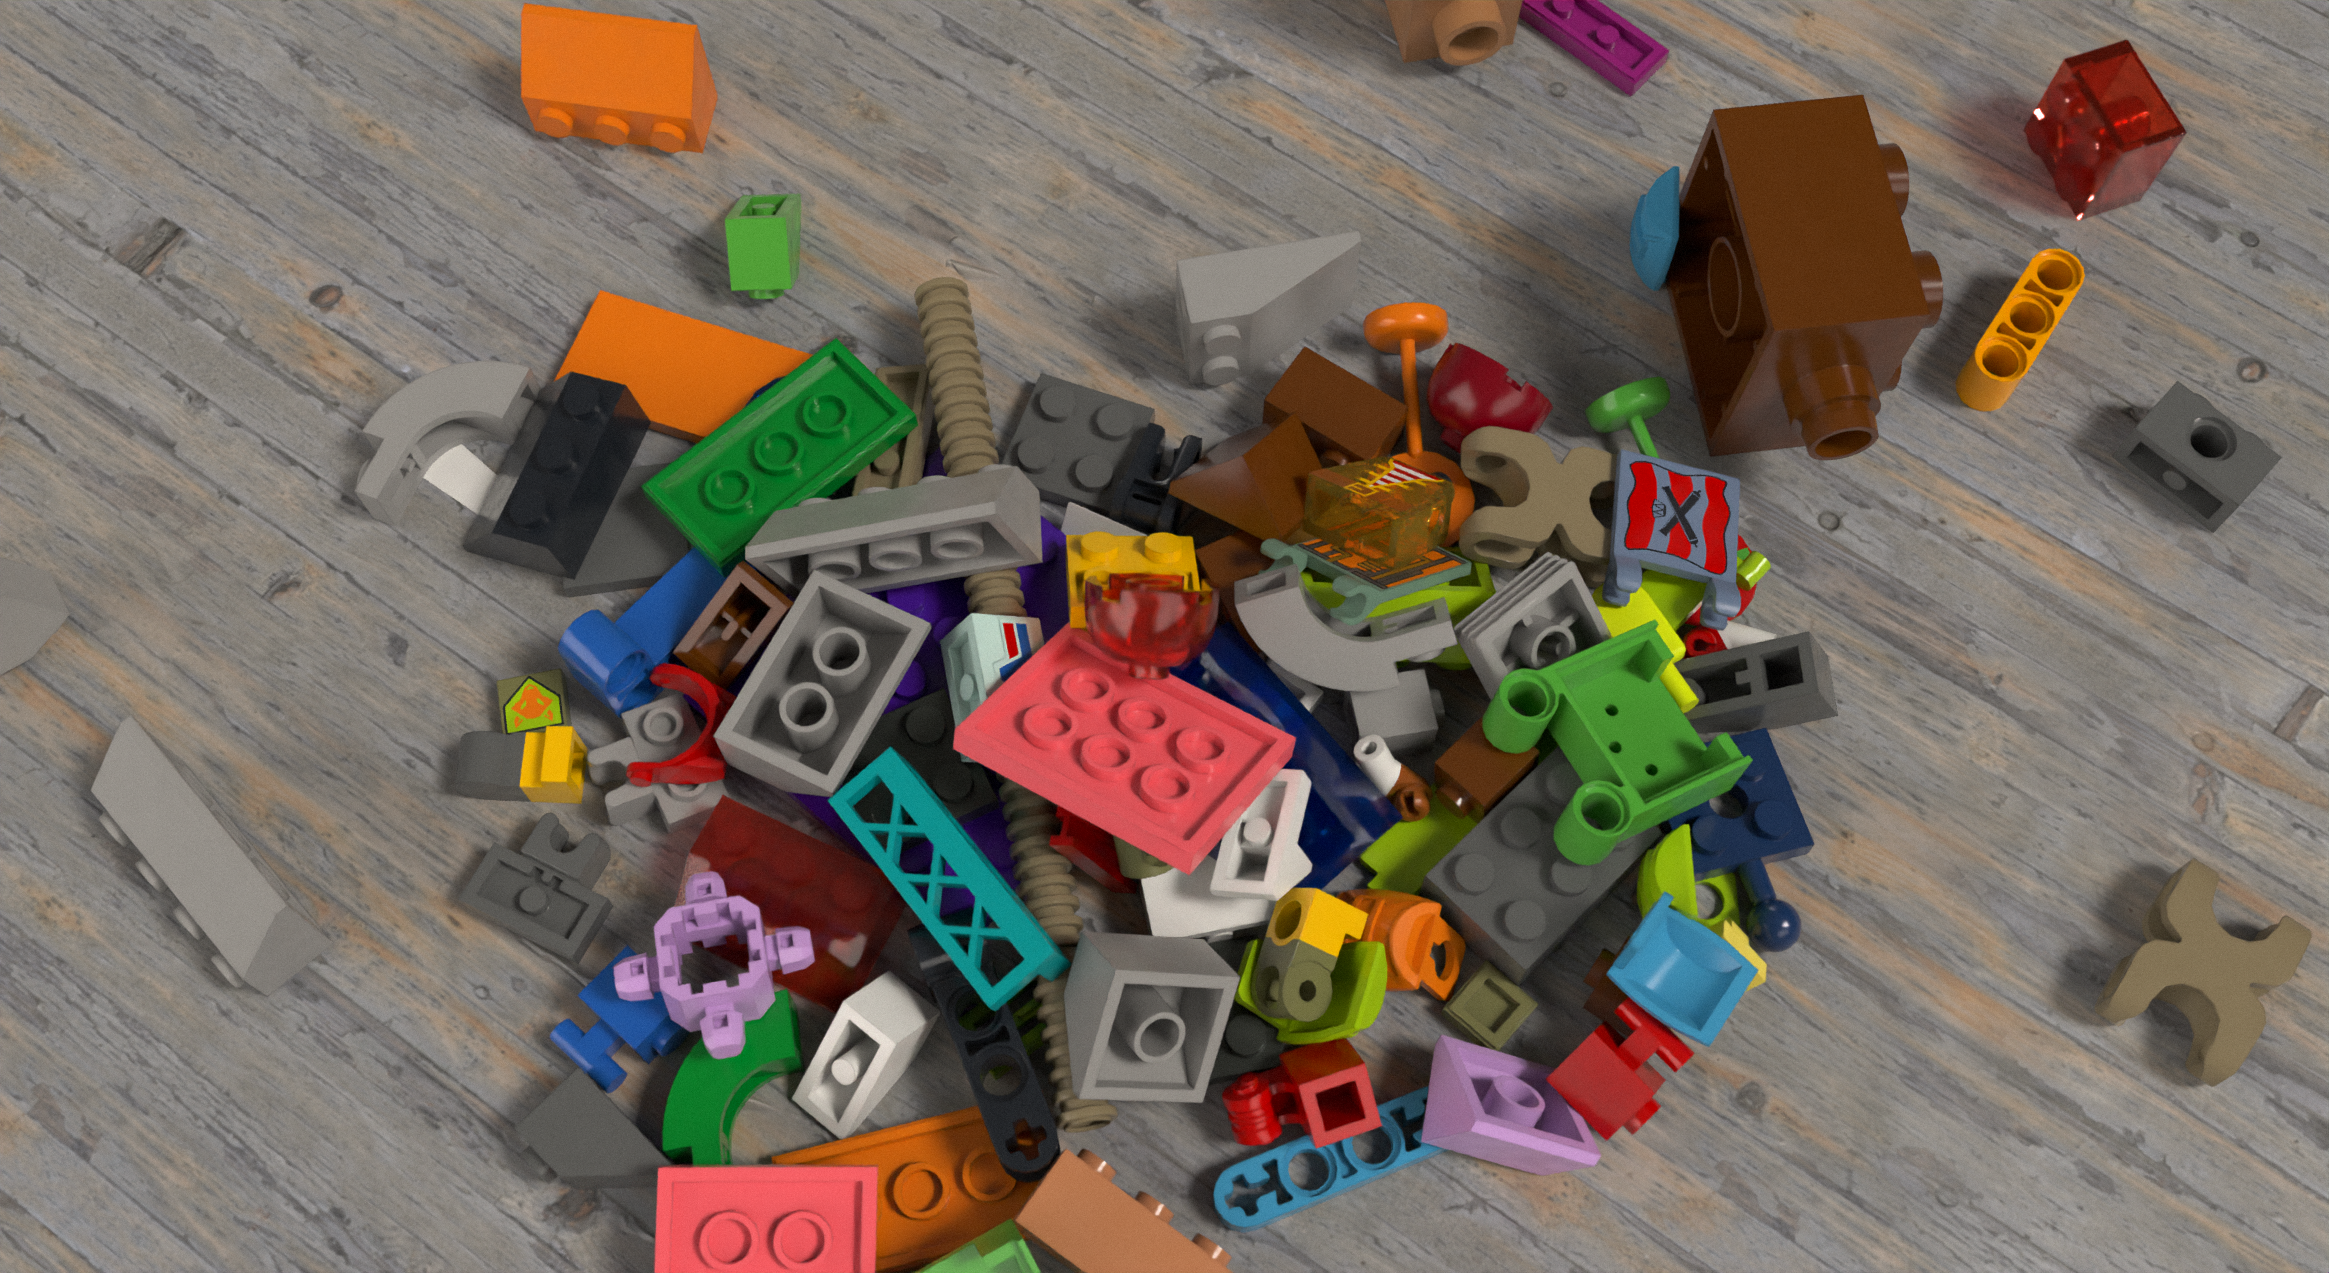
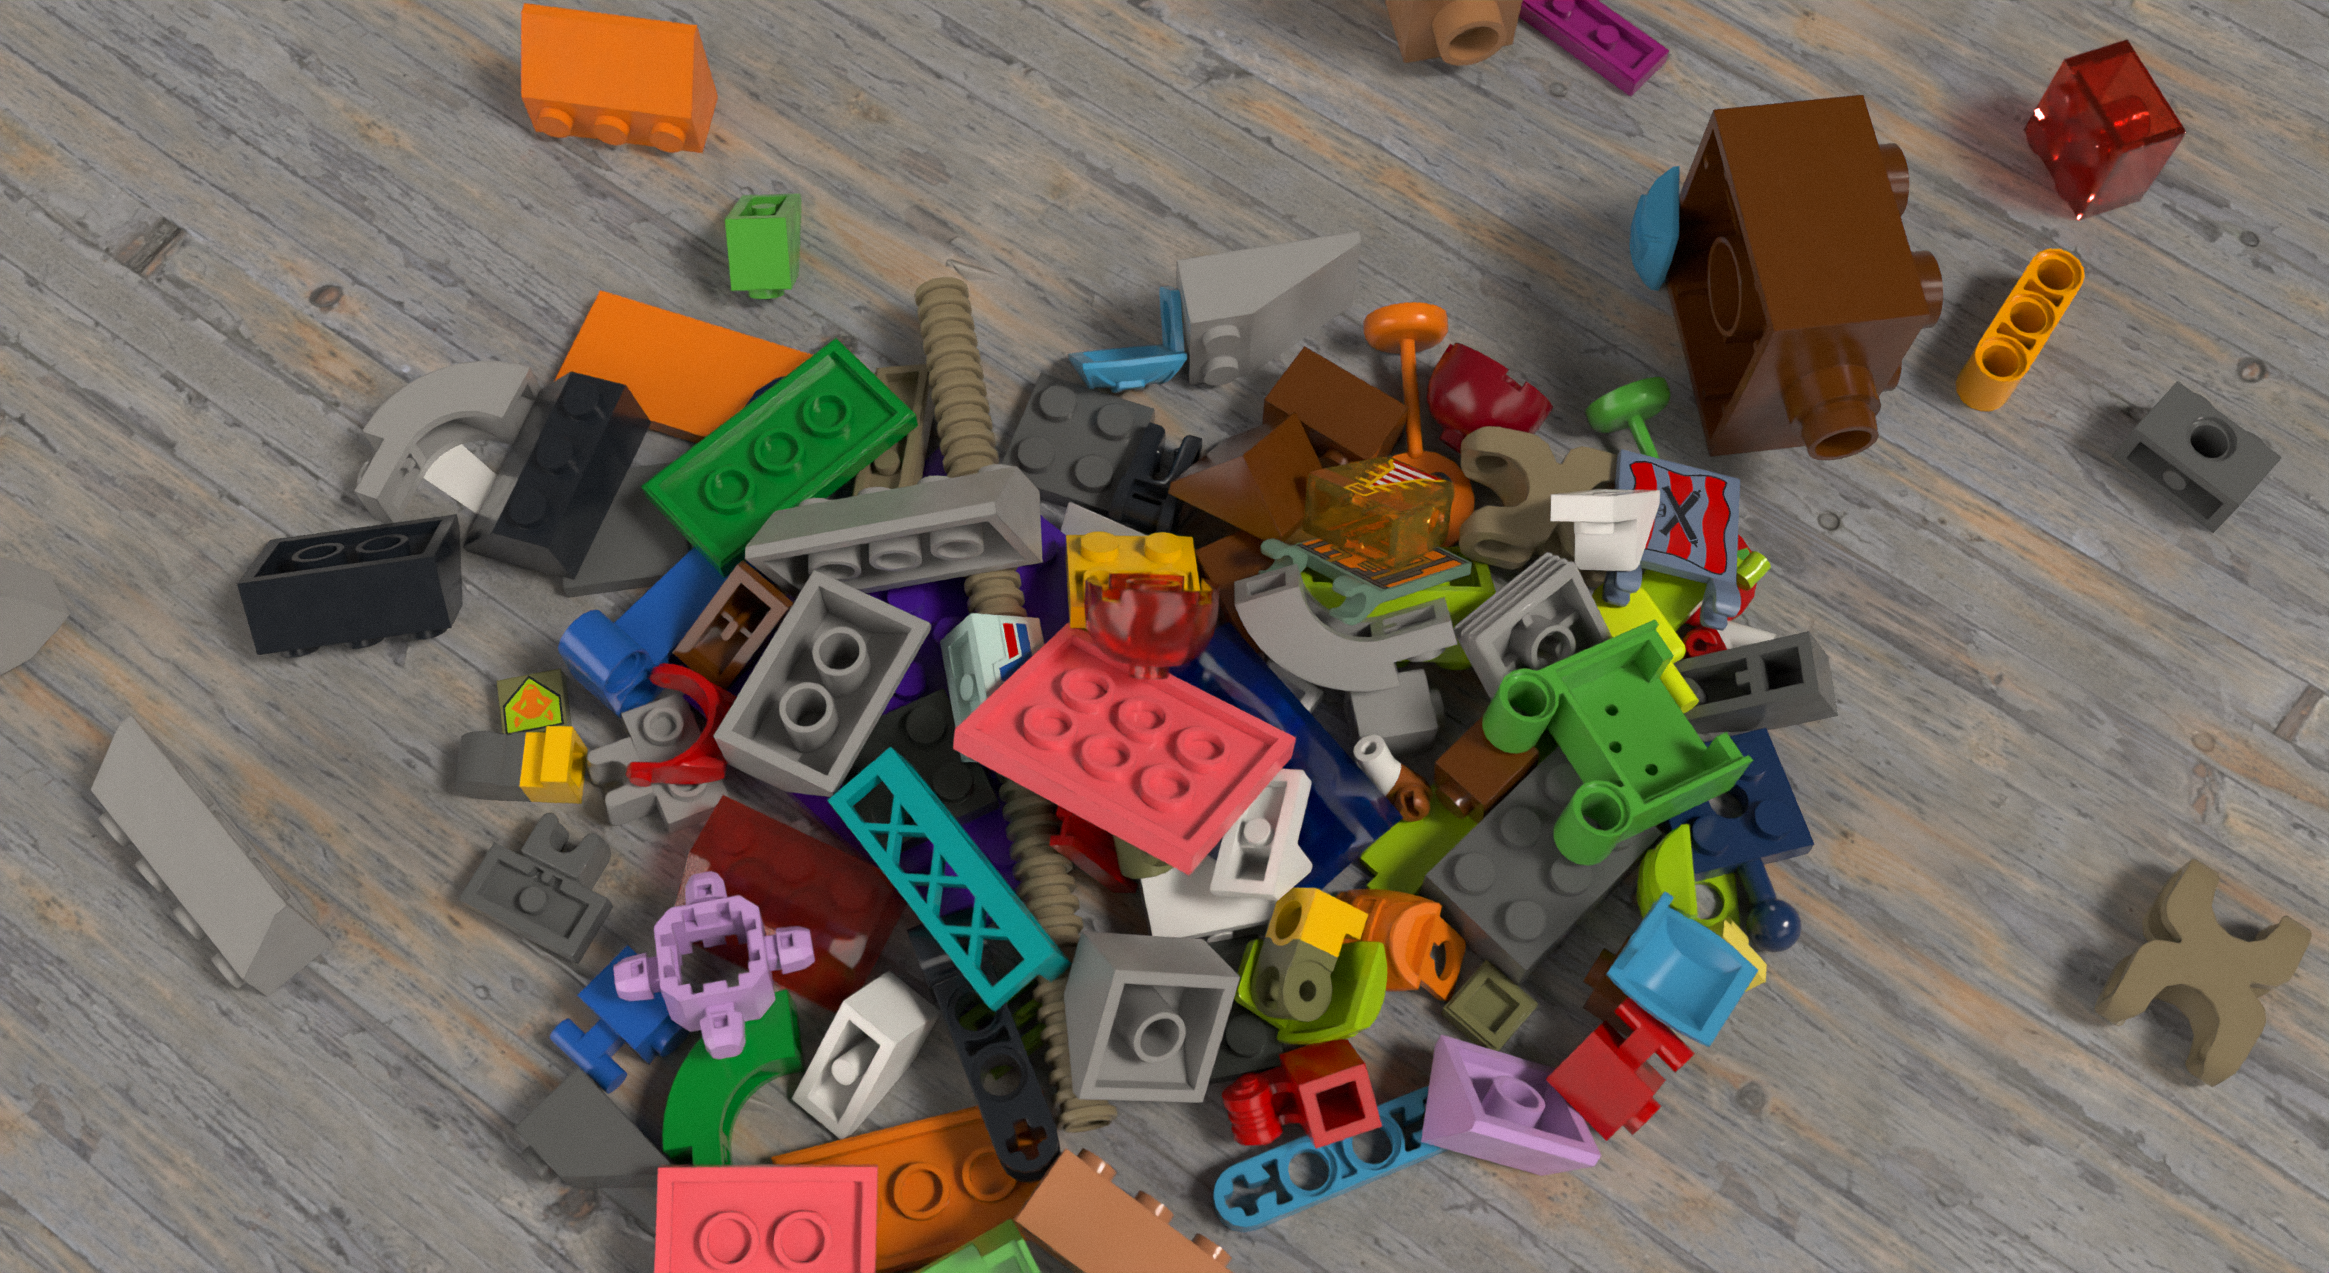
none -> black slope [237,514,463,658]
none -> dark azure piece [1068,286,1187,393]
none -> white slope [1551,489,1660,571]

